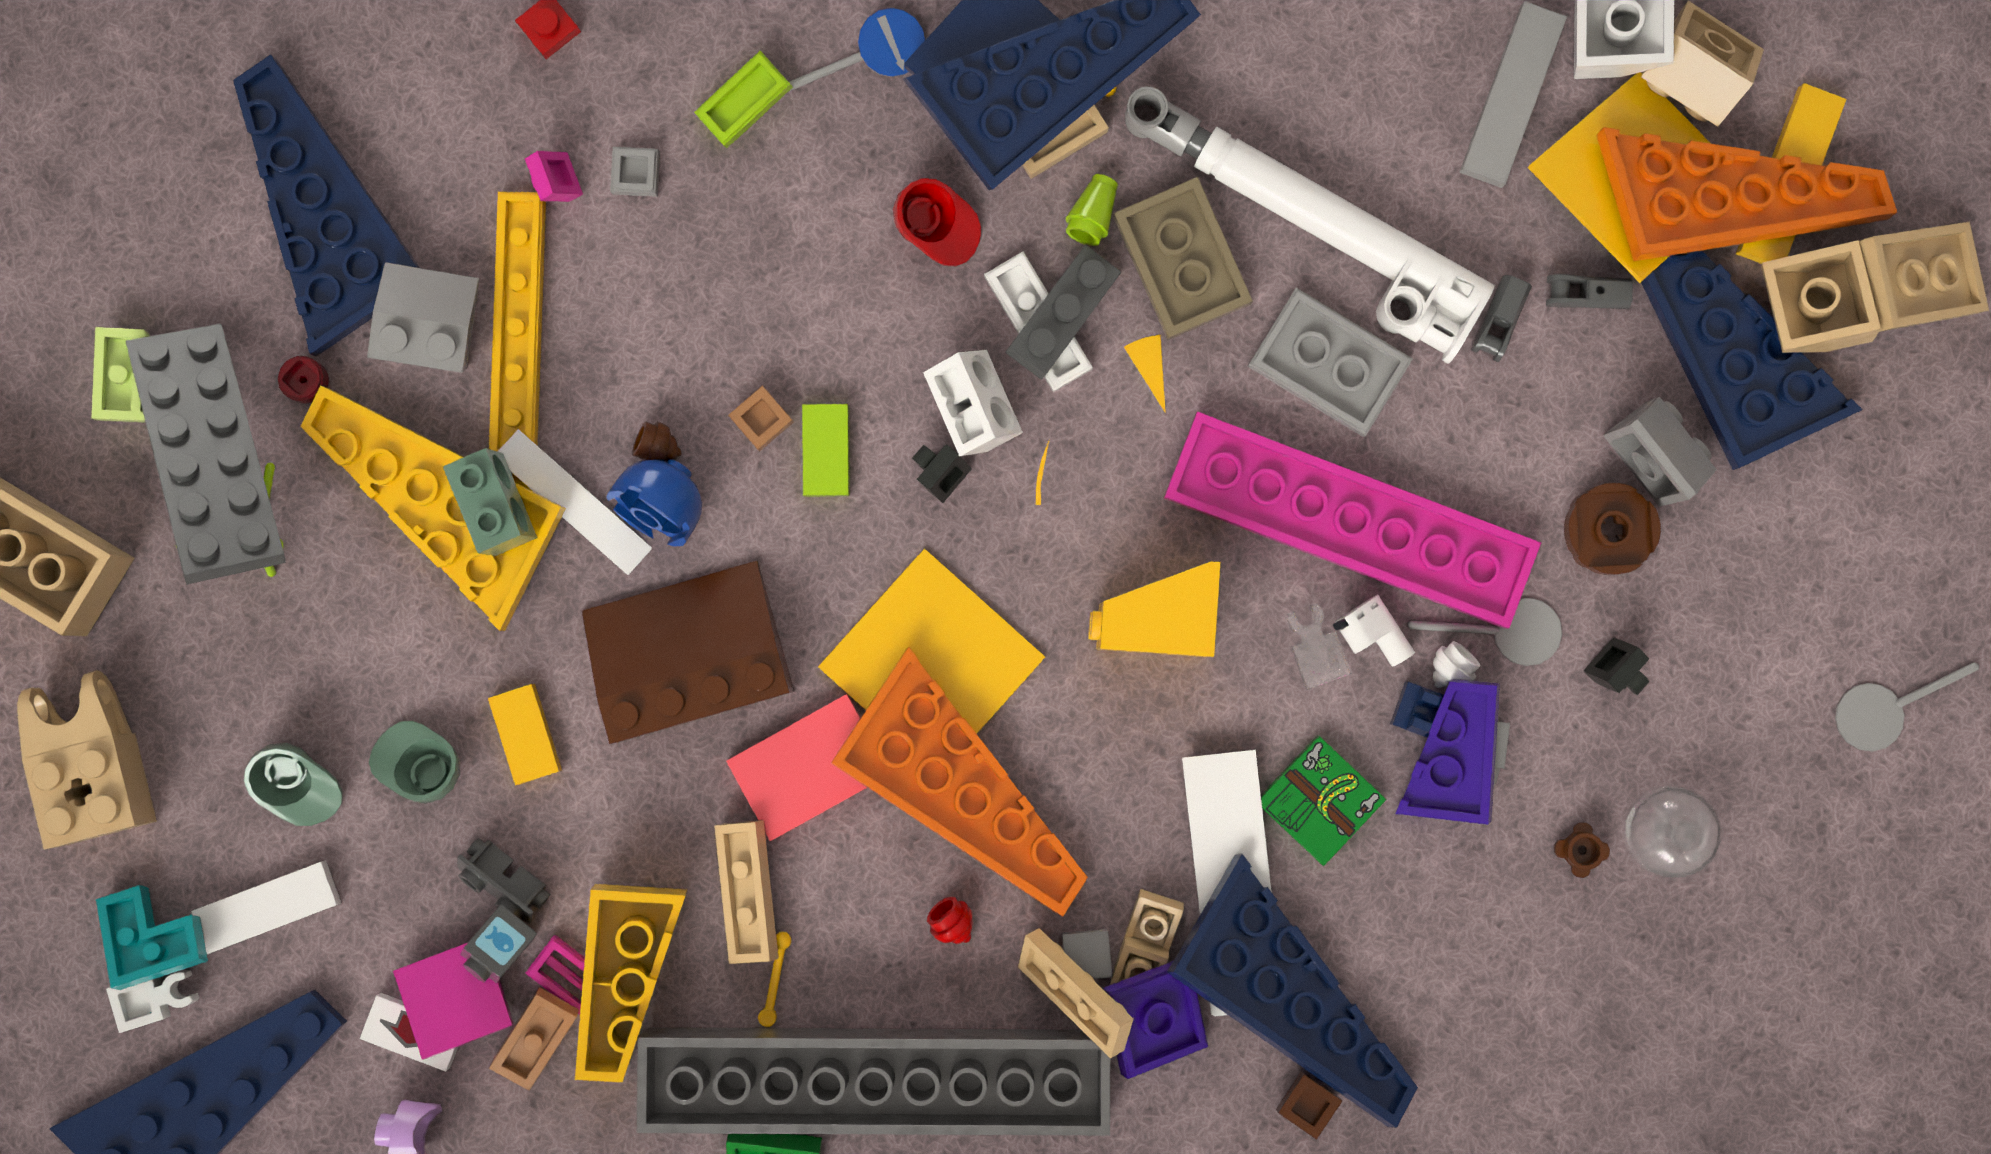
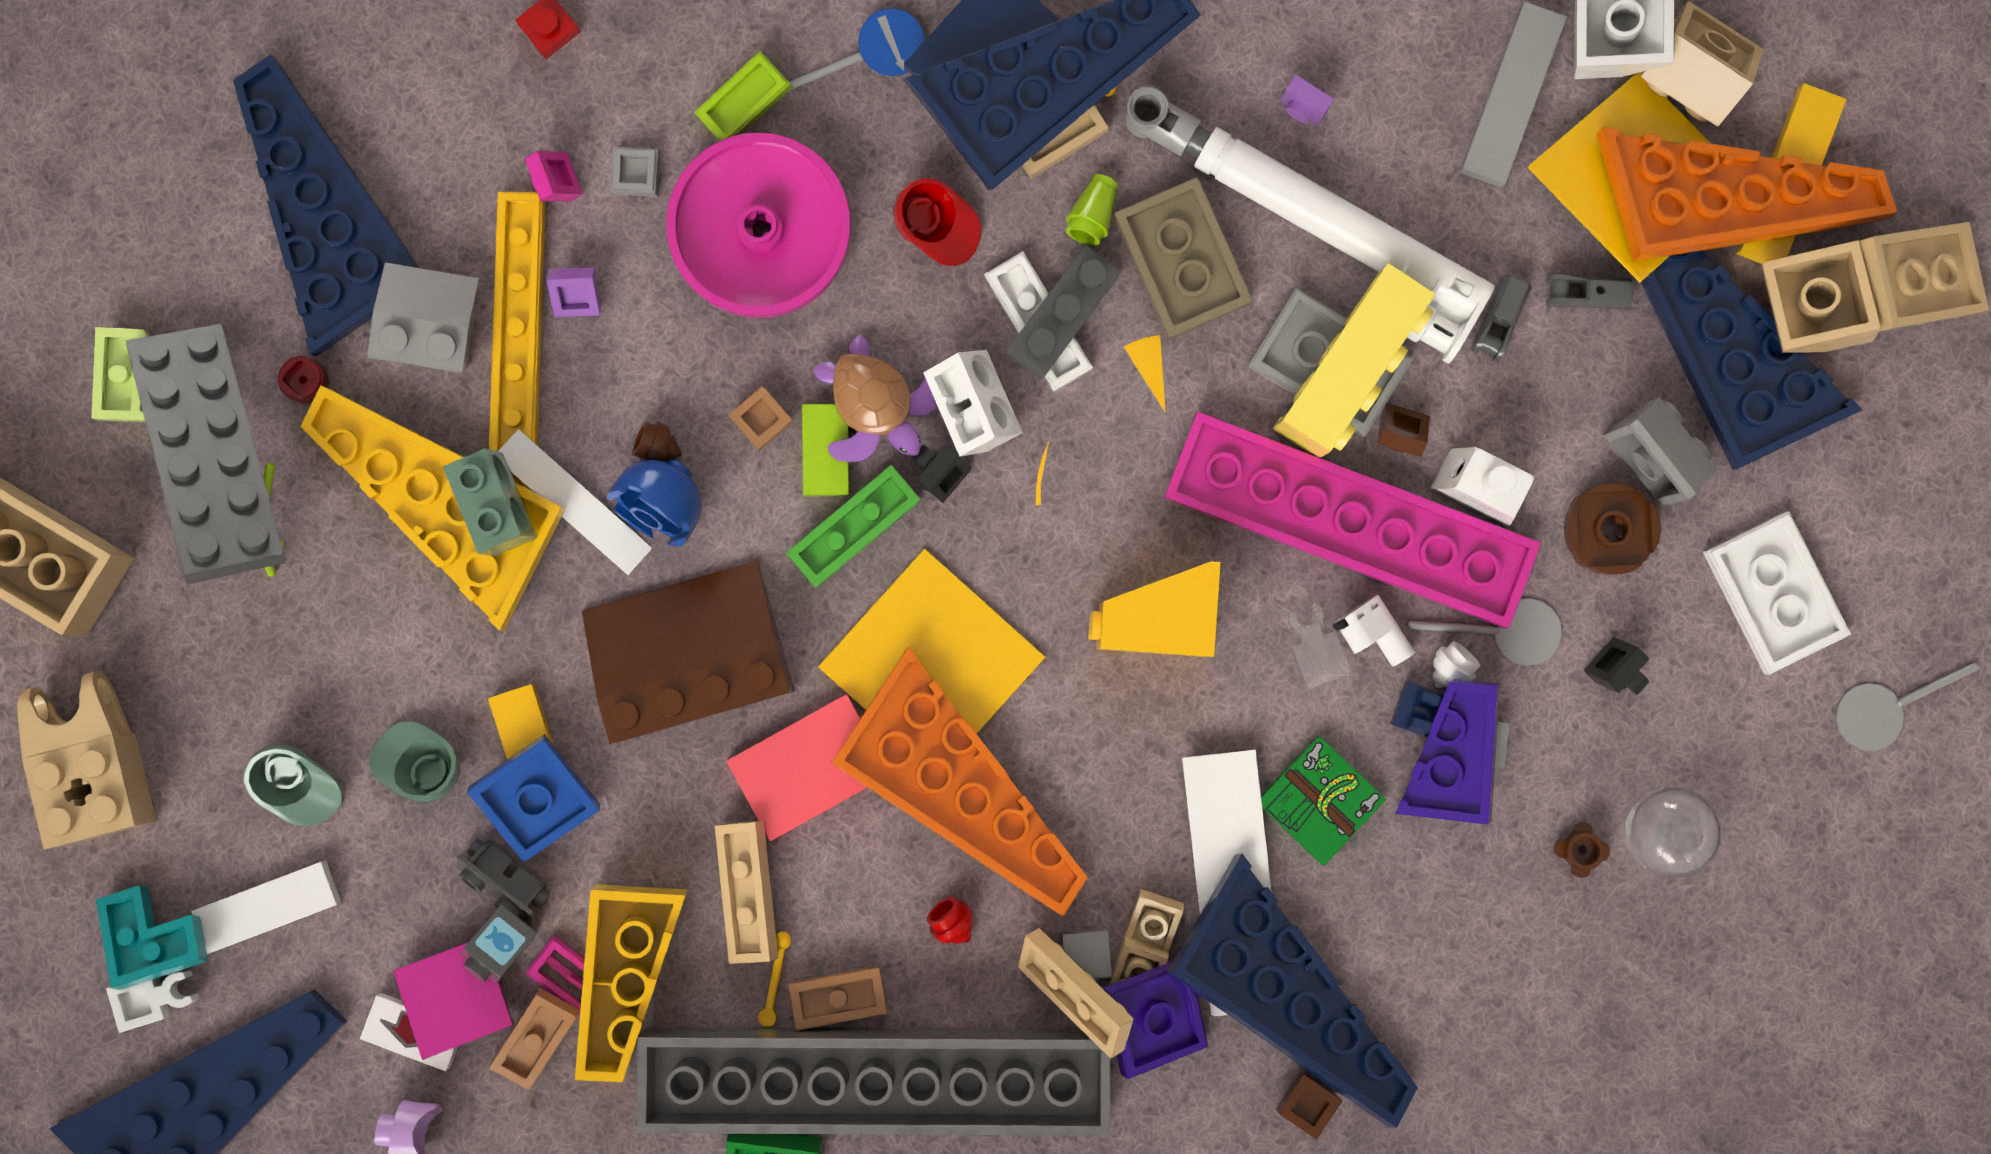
none -> blue plate [467,734,600,862]
none -> medium lavender plate [546,267,602,318]
none -> dark pink dish [666,133,851,318]
none -> bright green plate [786,465,921,589]
none -> medium nougat plate [788,965,888,1031]
none -> medium nougat animal [814,335,937,462]
none -> light yellow wedge [1272,263,1435,458]
none -> medium lavender plate [1280,75,1334,126]
none -> reddish brown plate [1377,403,1430,457]
none -> white torso [1430,447,1535,528]
none -> white tile [1703,511,1851,675]

